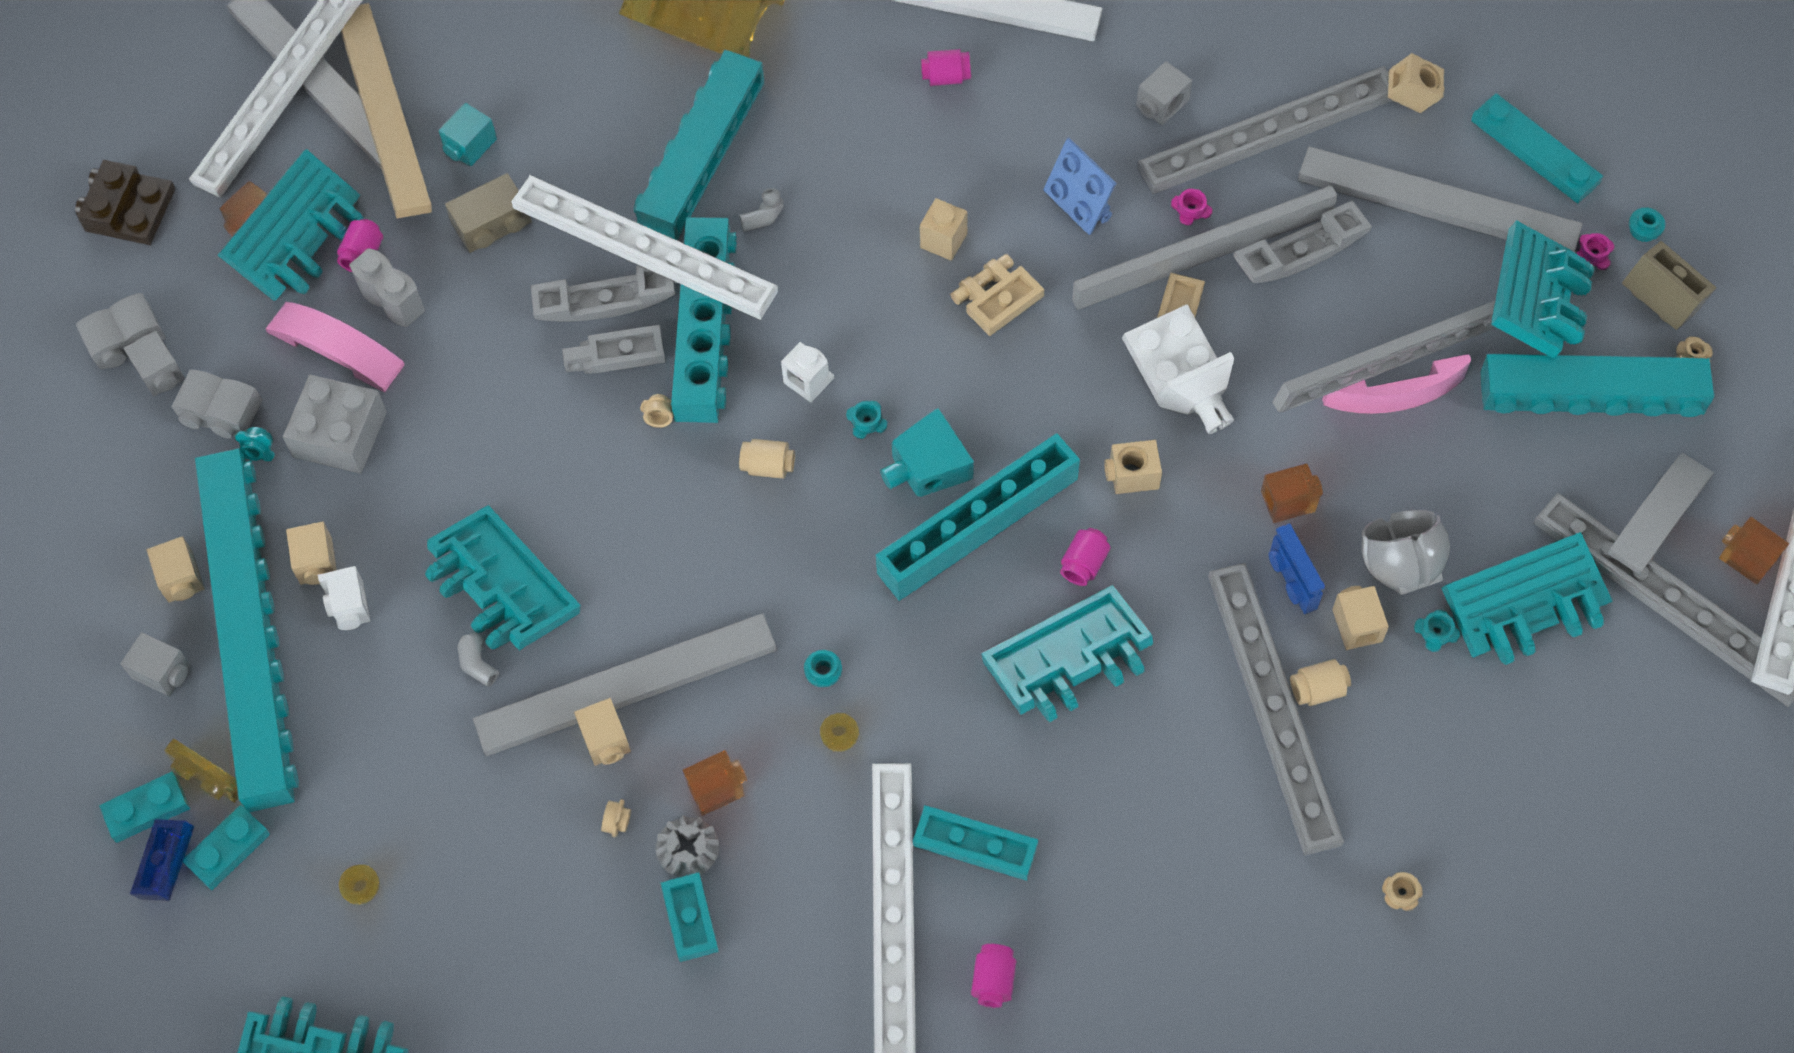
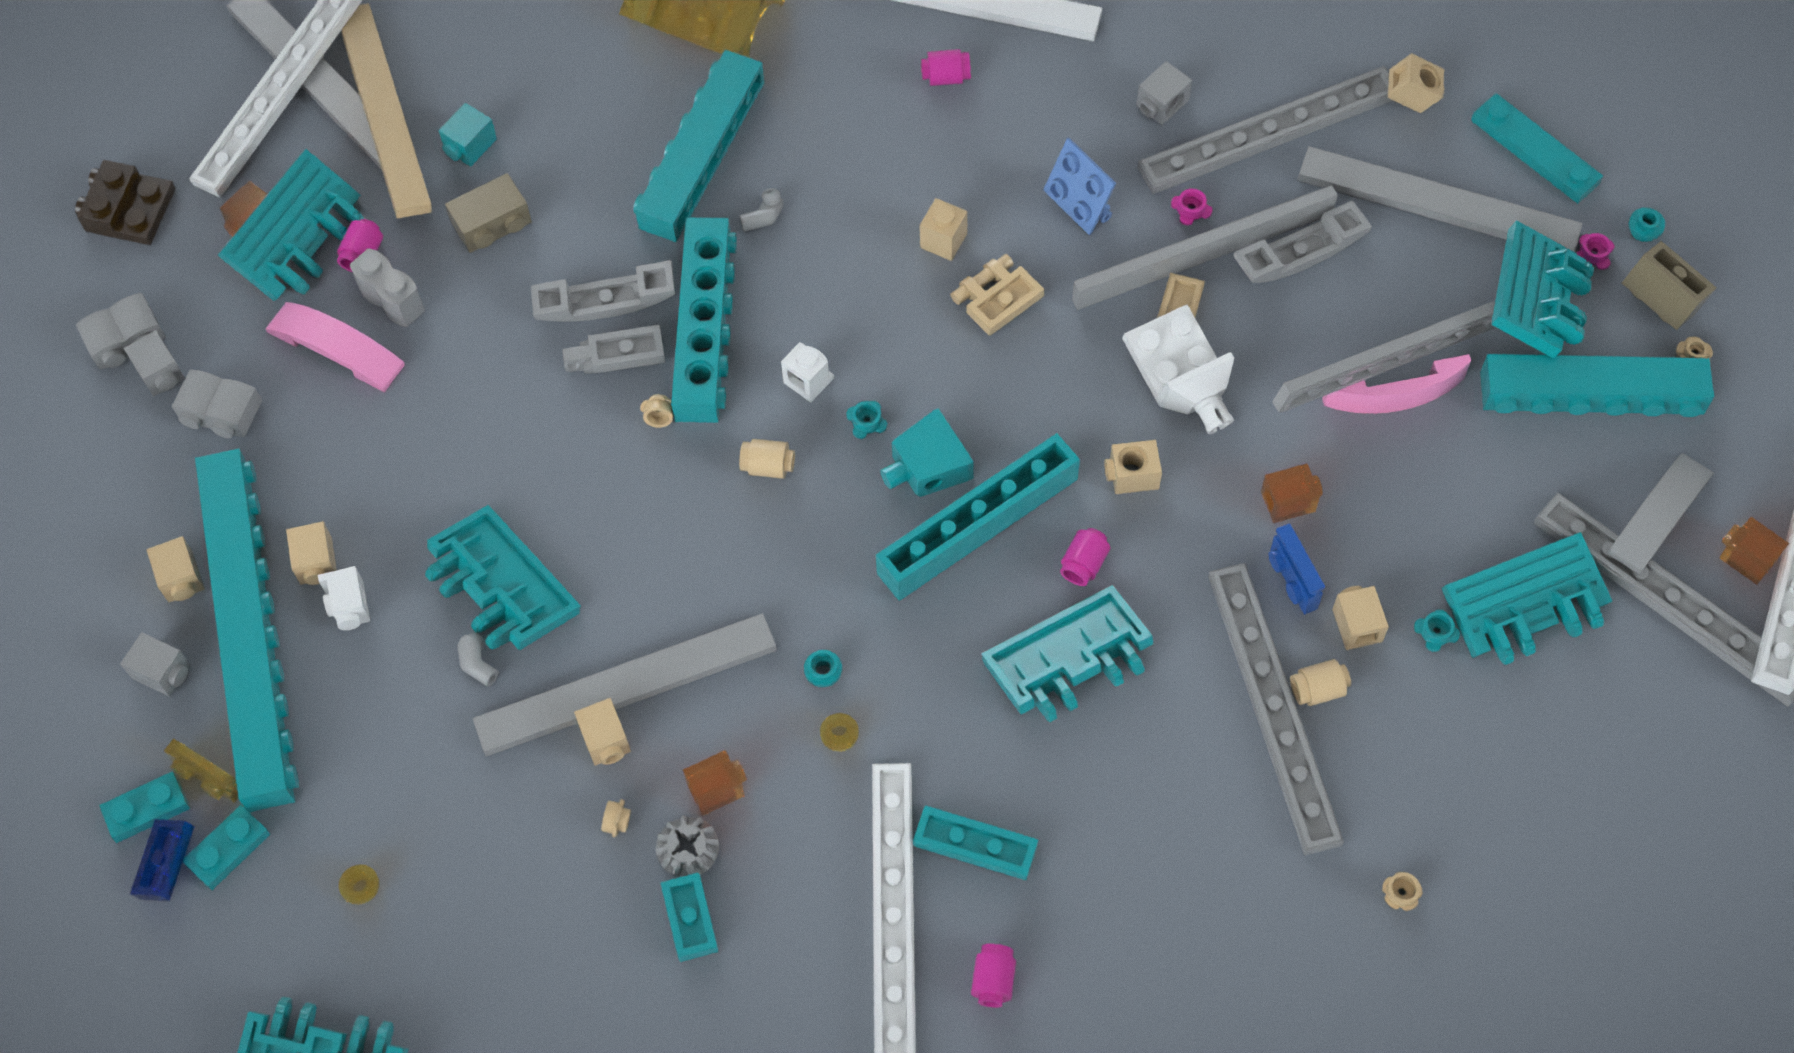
teal plate [235,427,275,462] -> none
light grey brick [283,374,387,474] -> none
white tile [512,175,778,320] -> none
light grey piece [1361,510,1450,595] -> none

